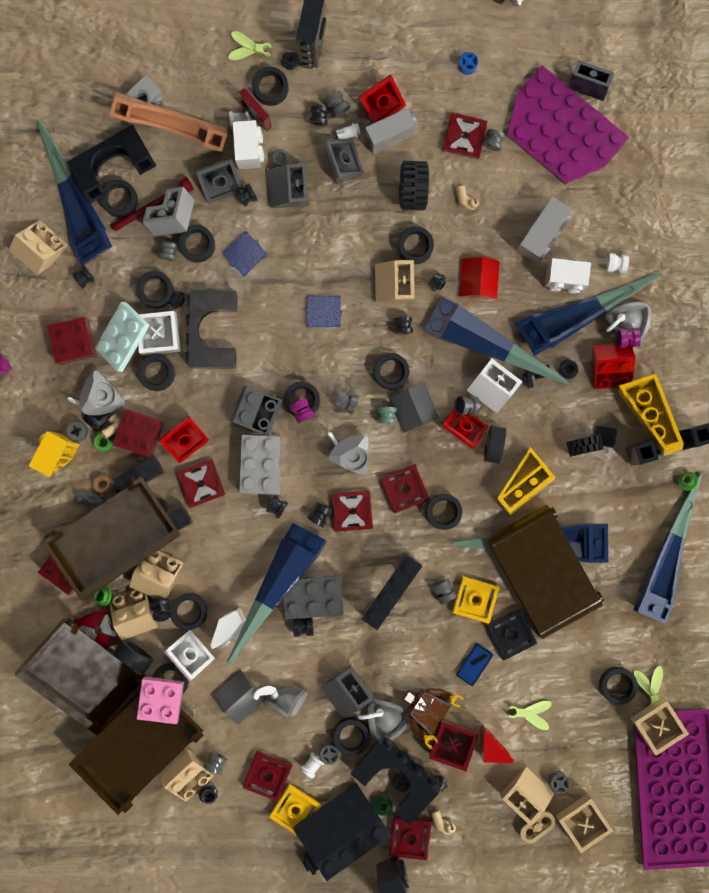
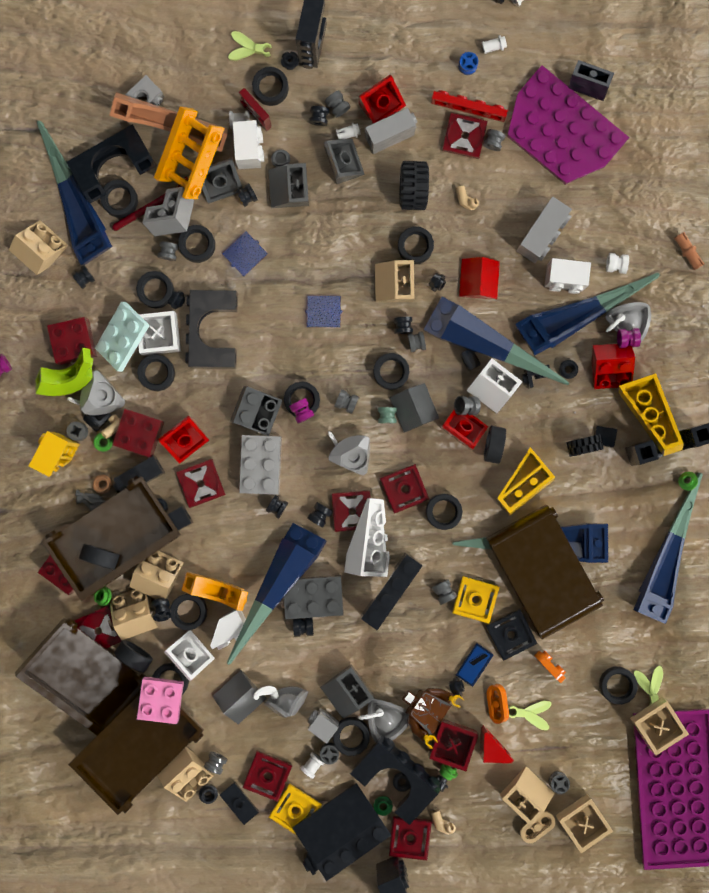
none -> lime arch [35,348,93,396]
none -> black tyre [79,544,119,570]
none -> light orange fence [154,106,224,199]
none -> light orange arch [182,572,248,611]
none -> black plate [220,782,259,825]
none -> light grey brick [307,708,339,744]
none -> white wedge [344,498,390,577]
none -> dark grey wheel [407,331,426,353]
none -> red plate [431,90,508,122]
none -> bright green plate [439,764,458,780]
none -> black plate [449,677,465,696]
none -> black slope [460,350,481,371]
none -> white pin [482,35,507,54]
none -> orange plate [486,684,509,724]
none -> orange plate [534,650,566,684]
none -> nougat pin [674,231,705,270]

